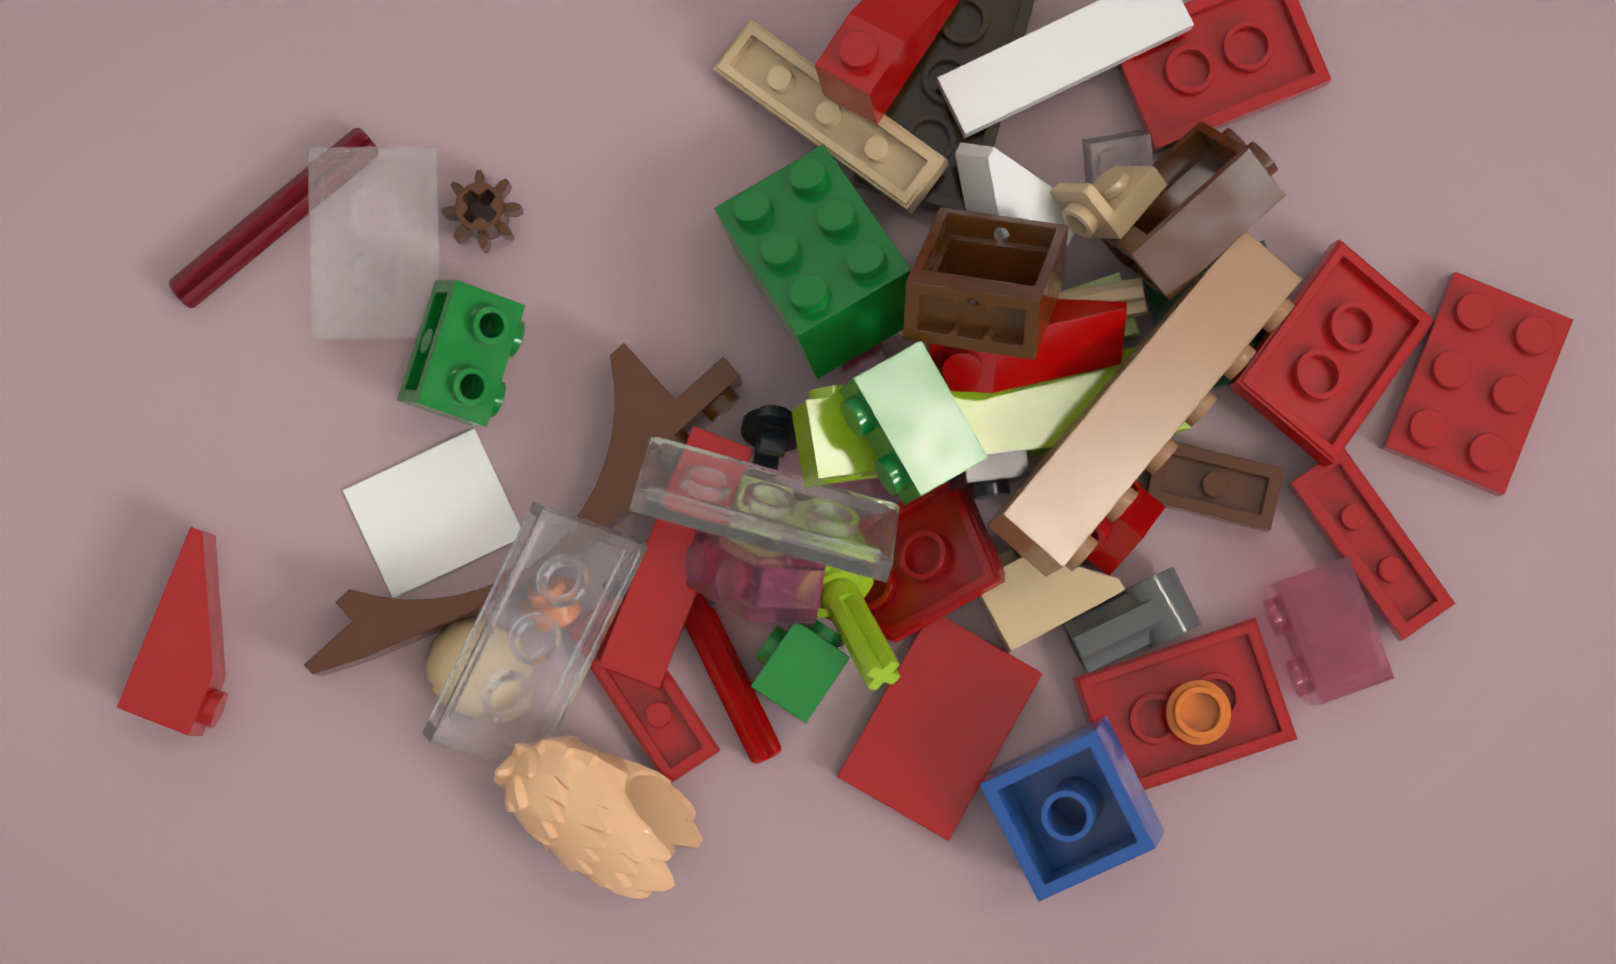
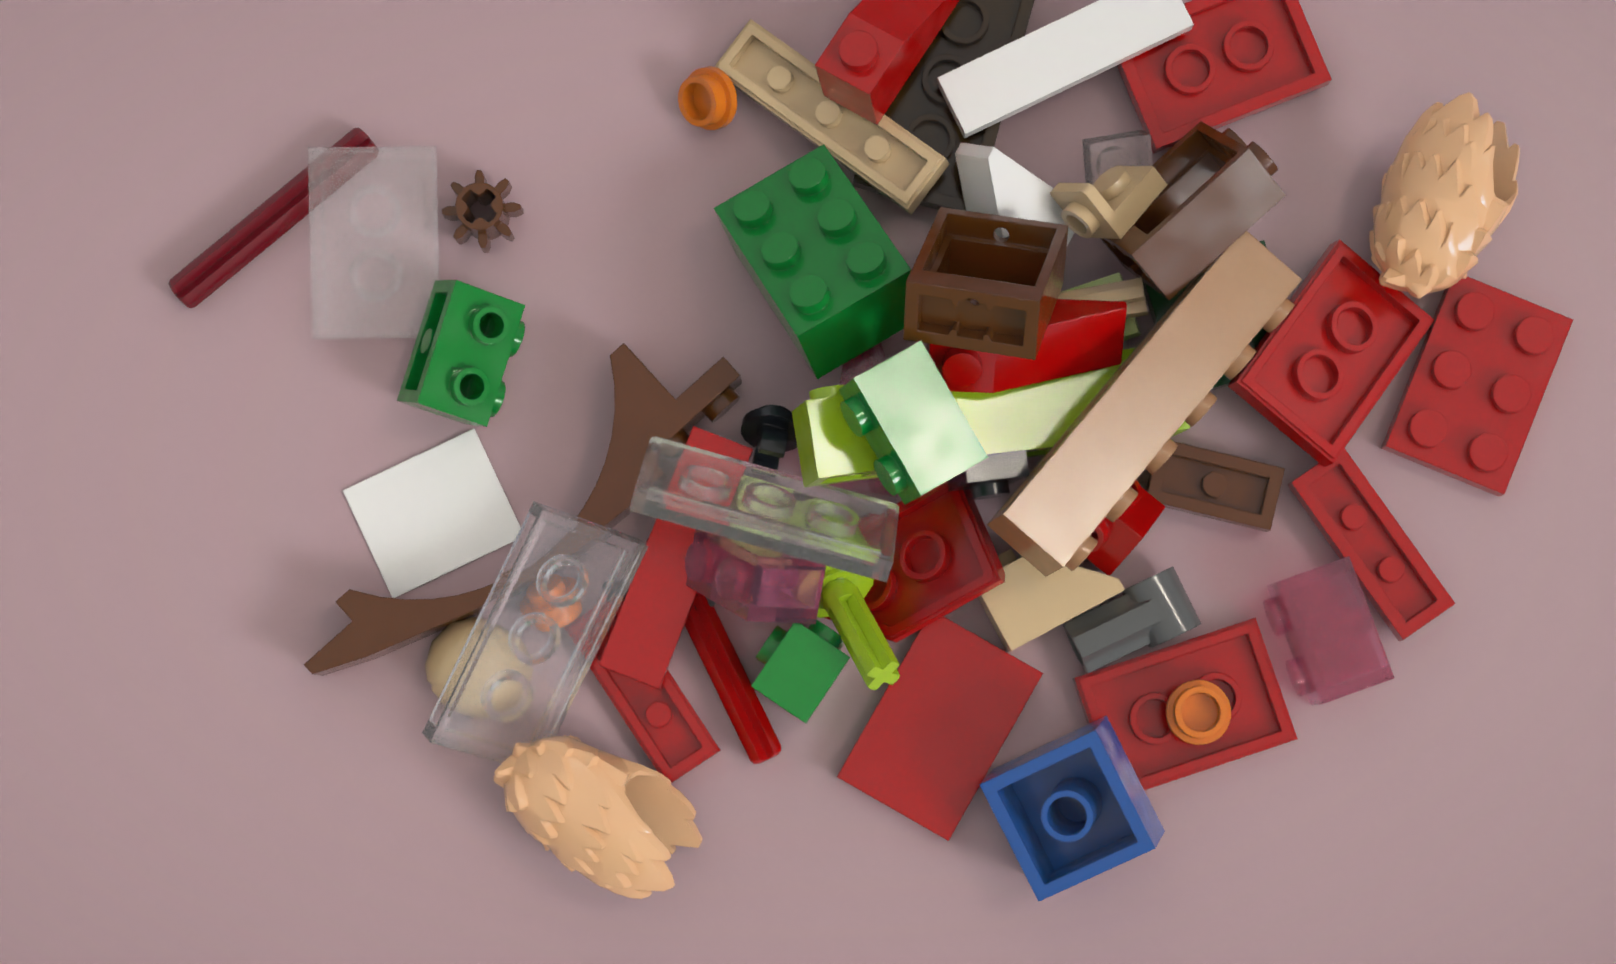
red slope [116,527,228,736] -> none
none -> orange plate [678,66,737,130]
none -> light nougat head [1369,92,1520,299]

